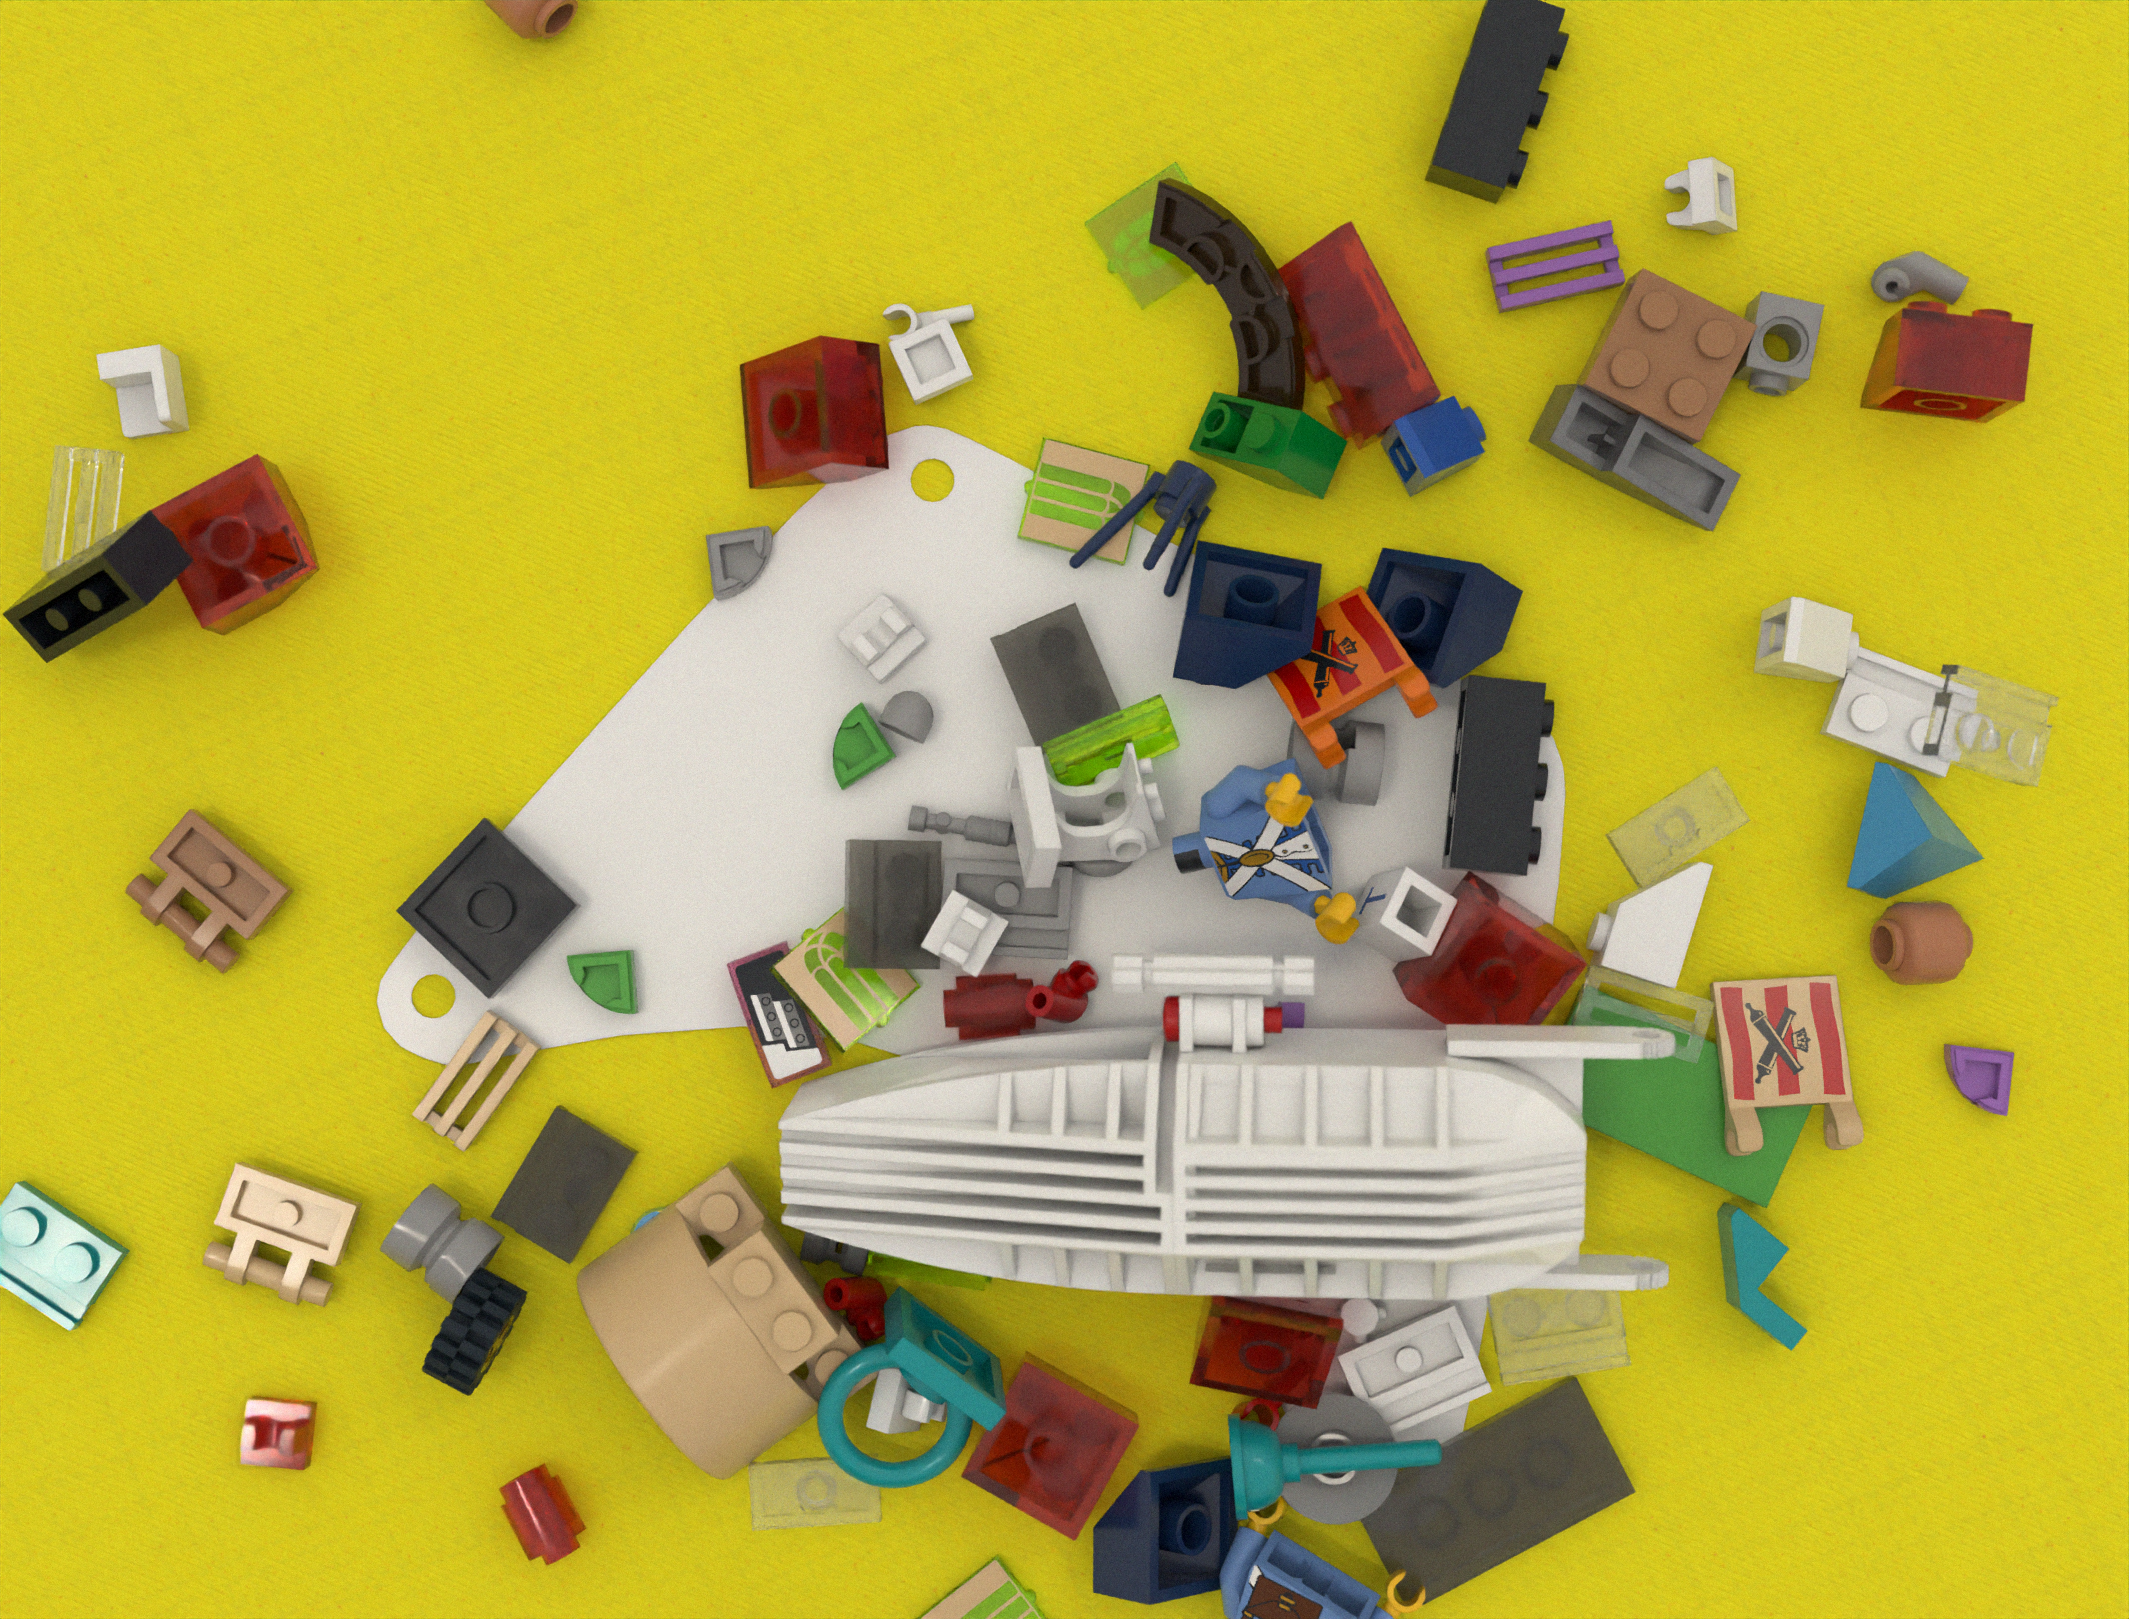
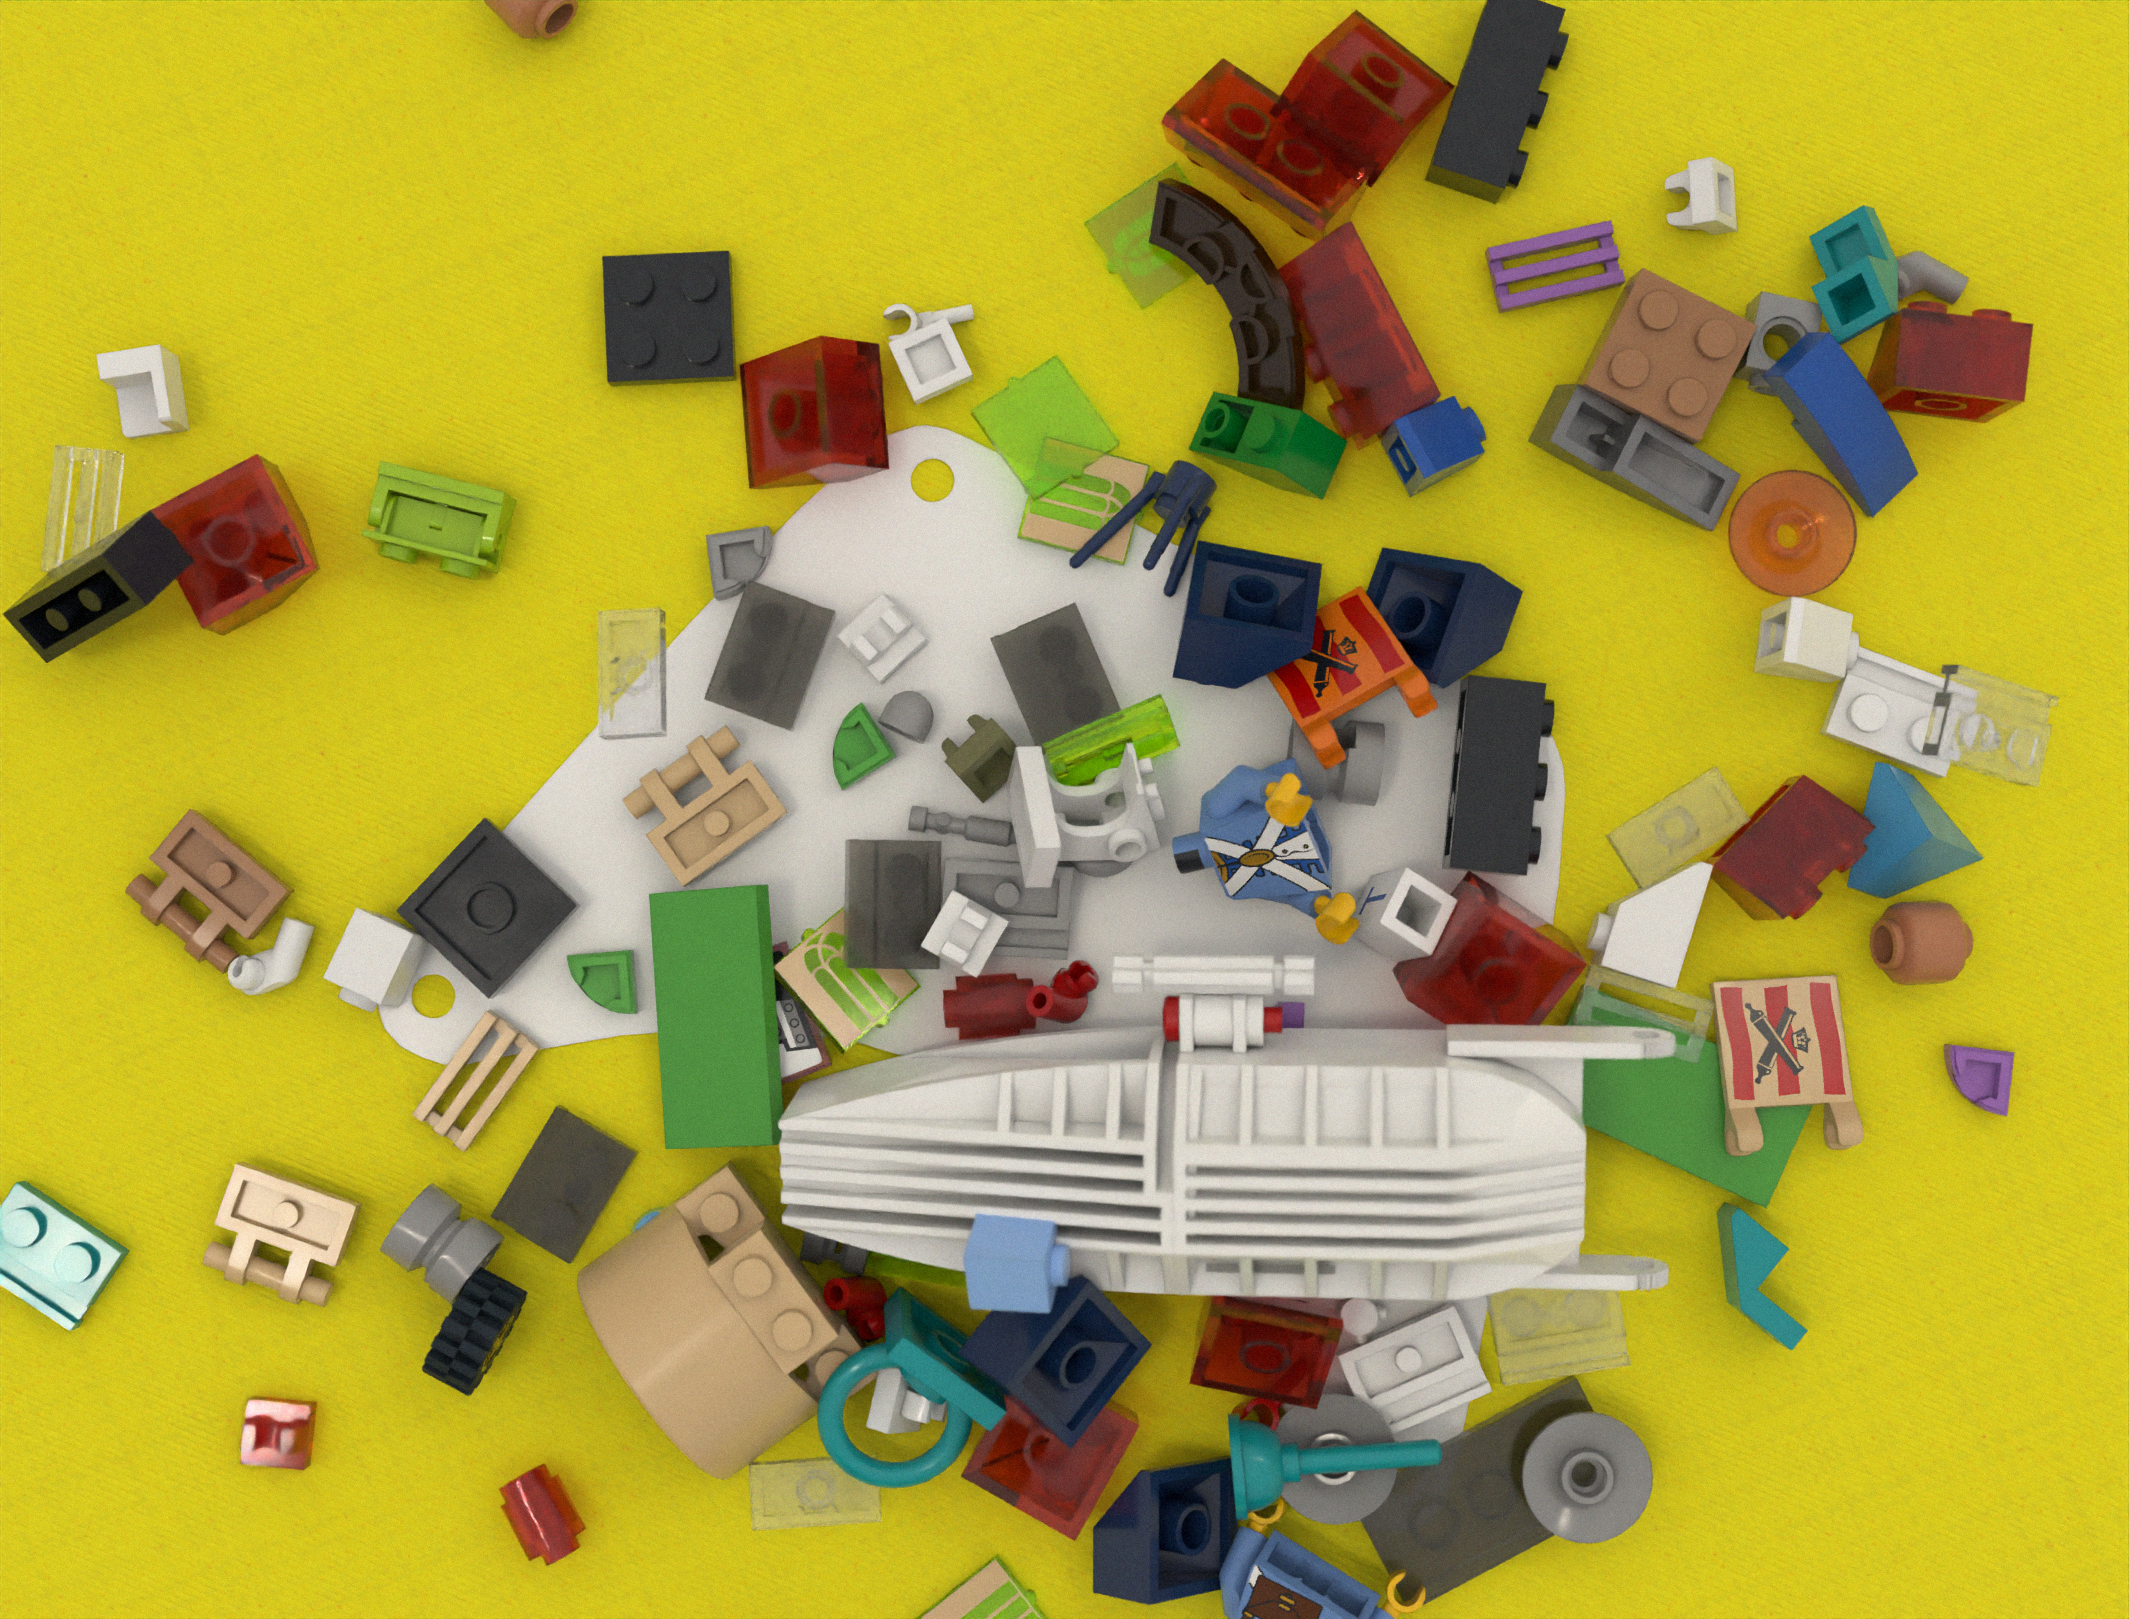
none -> white arm [228,917,315,995]
none -> white brick [323,907,429,1012]
none -> lime hinge [362,461,517,580]
none -> clear plate [598,607,667,740]
none -> black plate [602,251,737,386]
none -> tan plate [622,725,789,887]
none -> bright green tile [649,884,783,1149]
none -> clear smoke plate [704,579,837,732]
none -> olive tile [941,714,1017,803]
none -> dark blue slope [958,1275,1152,1449]
none -> light blue brick [963,1214,1070,1313]
none -> clear neon green piece [971,355,1120,502]
none -> clear red slope [1161,58,1380,248]
none -> clear red slope [1271,10,1455,188]
none -> light grey dish [1522,1411,1653,1543]
none -> clear red slope [1704,774,1876,921]
none -> clear orange dish [1728,470,1857,597]
none -> blue slope [1762,332,1918,517]
none -> teal slope [1809,205,1898,345]

